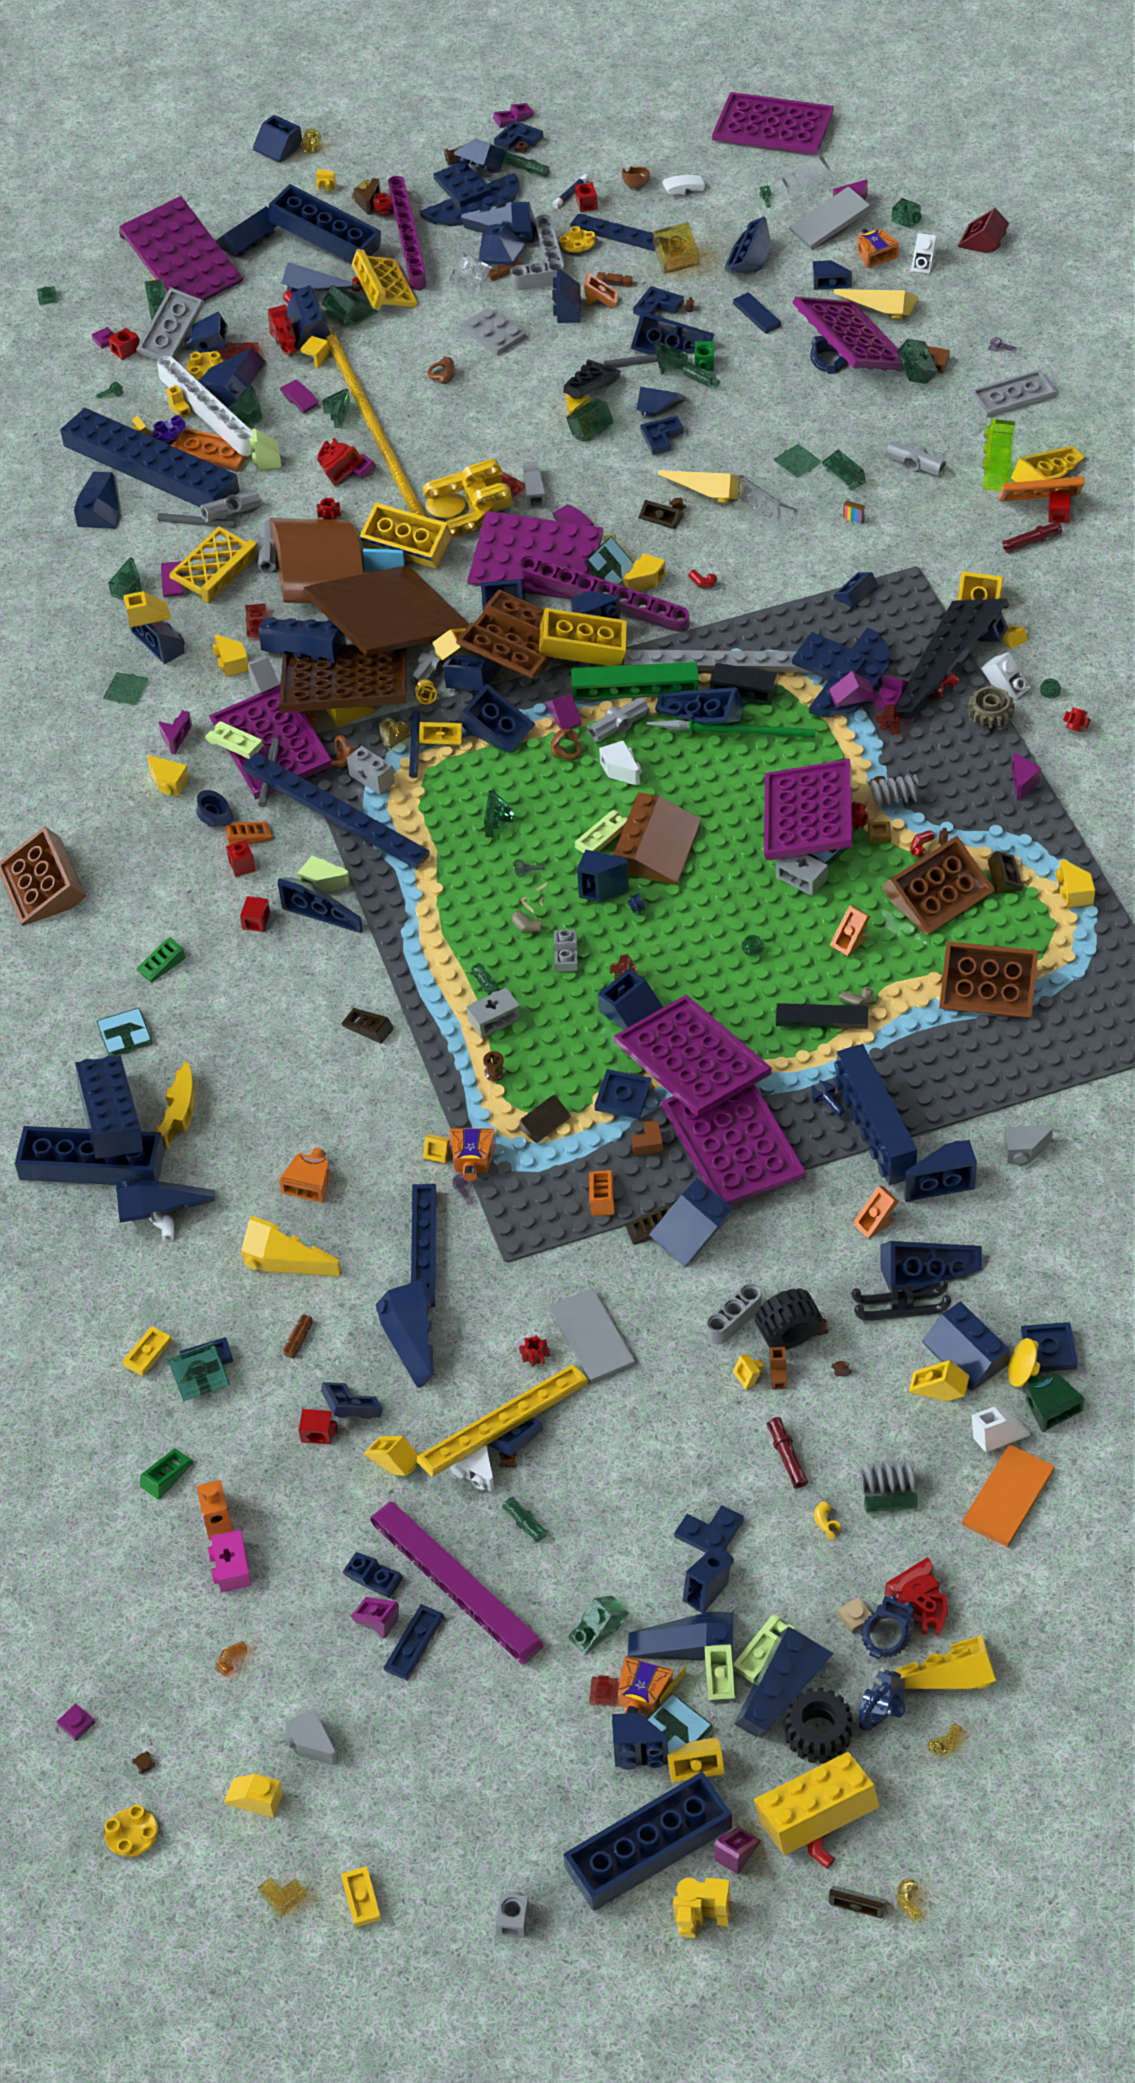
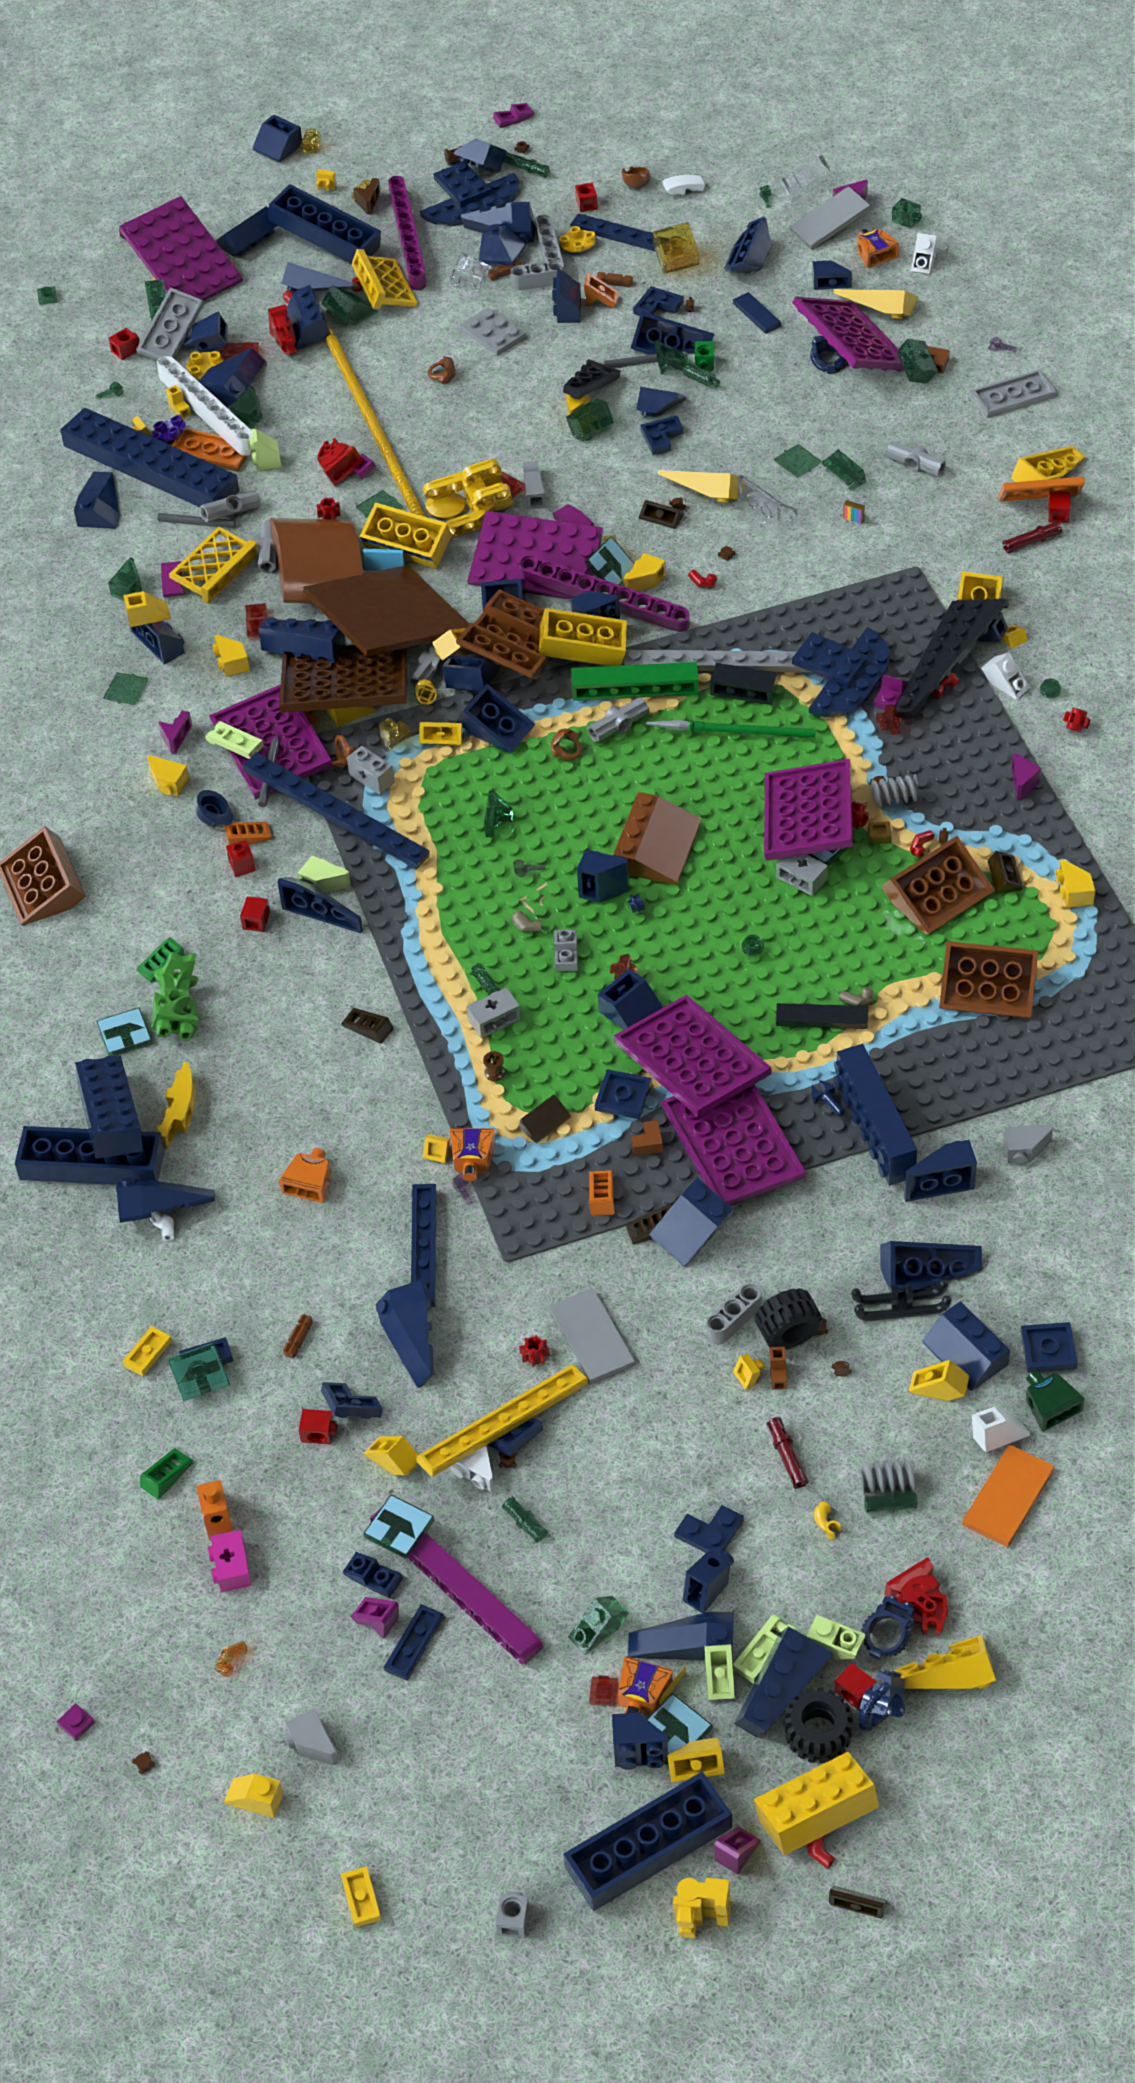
magenta plate [91,327,114,349] -> none
yellow dish [104,1805,158,1857] -> none
yellow wedge [241,1216,342,1276] -> none
light grey slope [248,655,280,694] -> none
clear yellow piece [258,1877,307,1918] -> none
magenta slope [280,379,319,414] -> none
yellow panel [301,336,330,368] -> none
clear green slope [322,389,350,428] -> none
red gear [373,192,393,216] -> none
dark blue bar [409,710,420,778] -> none
dark blue plate [494,120,544,150] -> none
magenta slope [545,694,581,730] -> none
bar [552,174,589,209] -> none
yellowish green plate [575,810,628,853] -> none
white slope [599,741,642,785] -> none
dark blue wedge [655,687,745,724] -> none
magenta plate [712,92,834,155] -> none
magenta slope [829,671,876,707] -> none
orange slope [830,906,871,956] -> none
dark blue slope [833,572,878,607] -> none
tan plate [837,1597,872,1633] -> none
orange slope [852,1186,899,1238] -> none
clear yellow arm [897,1879,923,1922] -> none
clear yellow arm [927,1724,963,1755] -> none
dark red slope [958,208,1010,253] -> none
dark tan gear [967,687,1015,728] -> none
clear neon green wedge [982,419,1015,492] -> none
yellow dish [1008,1338,1040,1388] -> none
none -> bright green hips [151,952,199,1041]
none -> clear green piece [356,490,403,518]
none -> tile [363,1494,435,1560]
none -> reddish brown piece [718,546,736,561]
none -> yellowish green slope [806,1615,866,1661]
none -> red brick [835,1663,877,1711]

